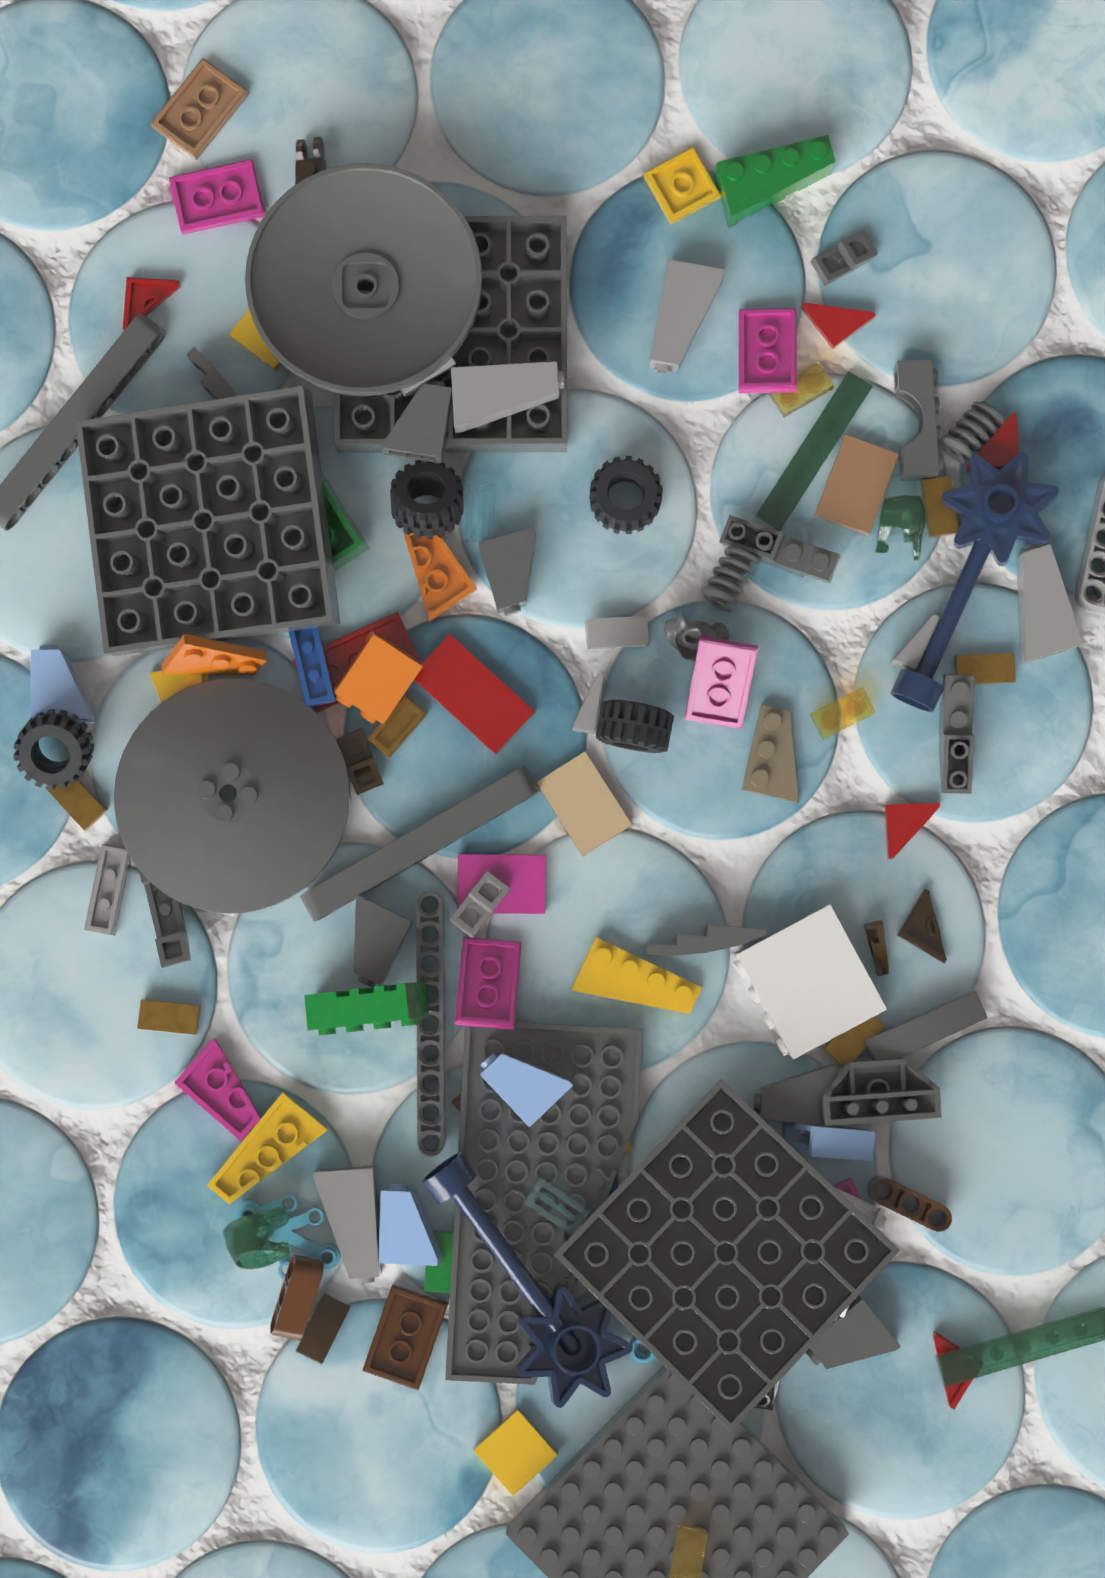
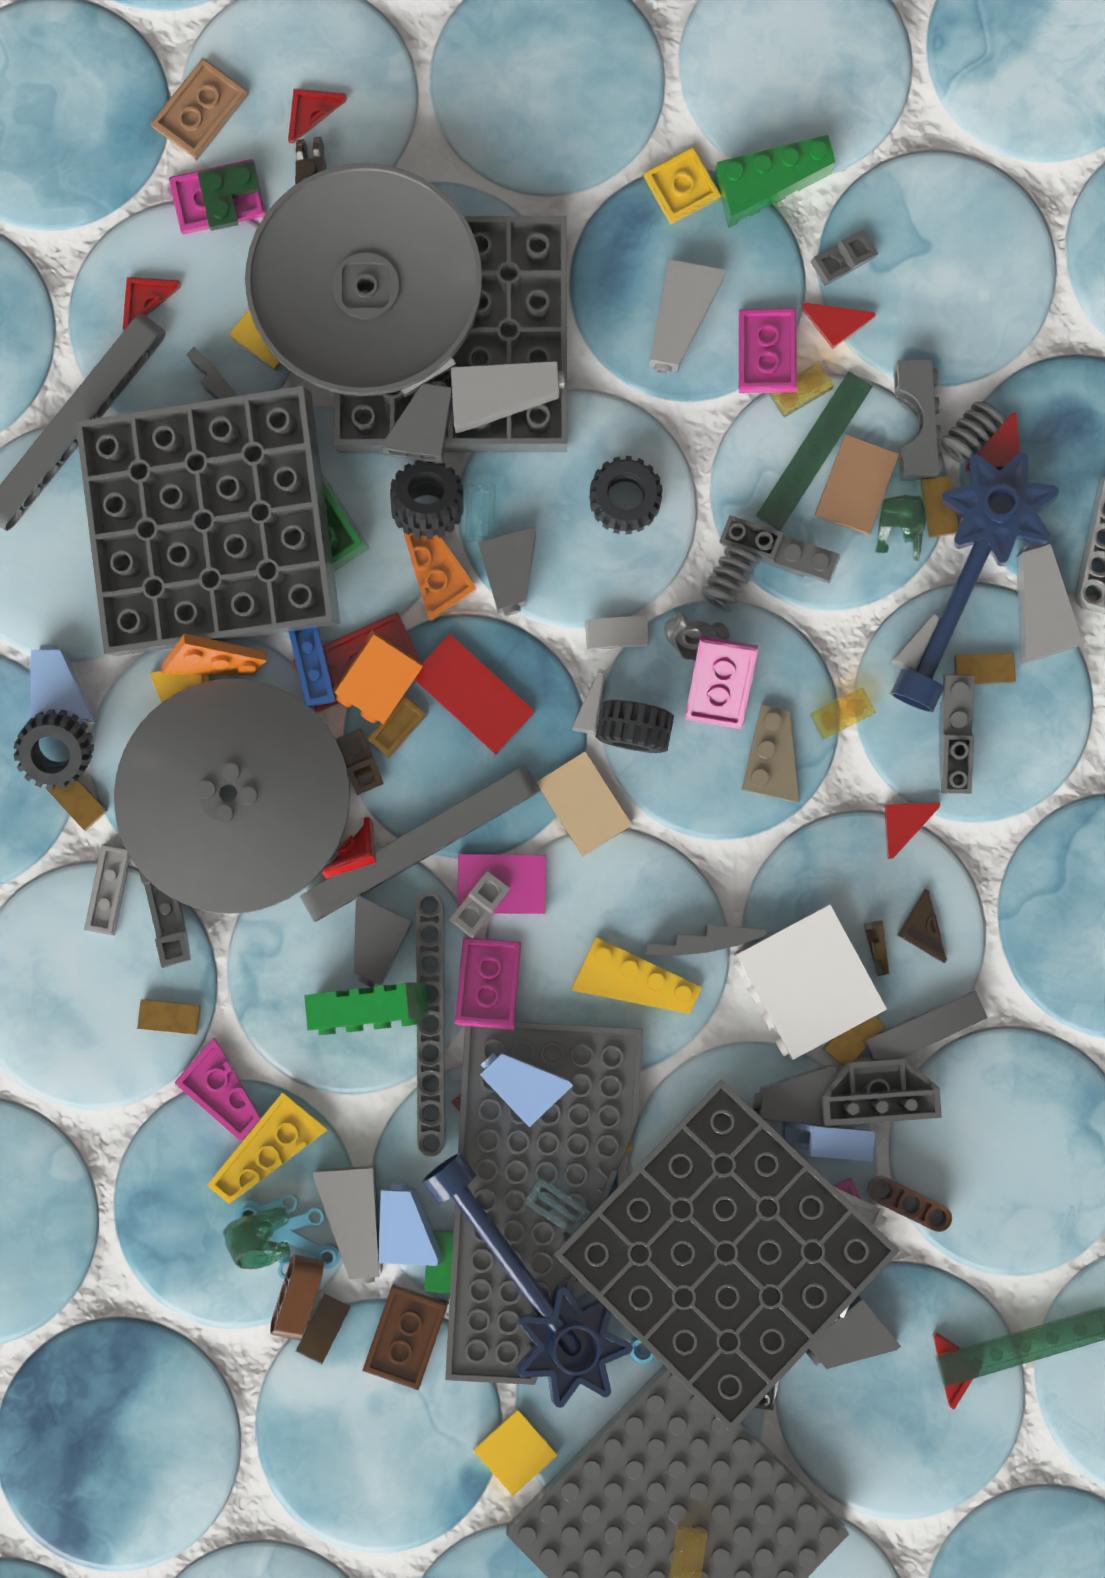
none -> dark green plate [198,160,261,231]
none -> red tile [288,89,347,144]
none -> red tile [322,817,376,879]

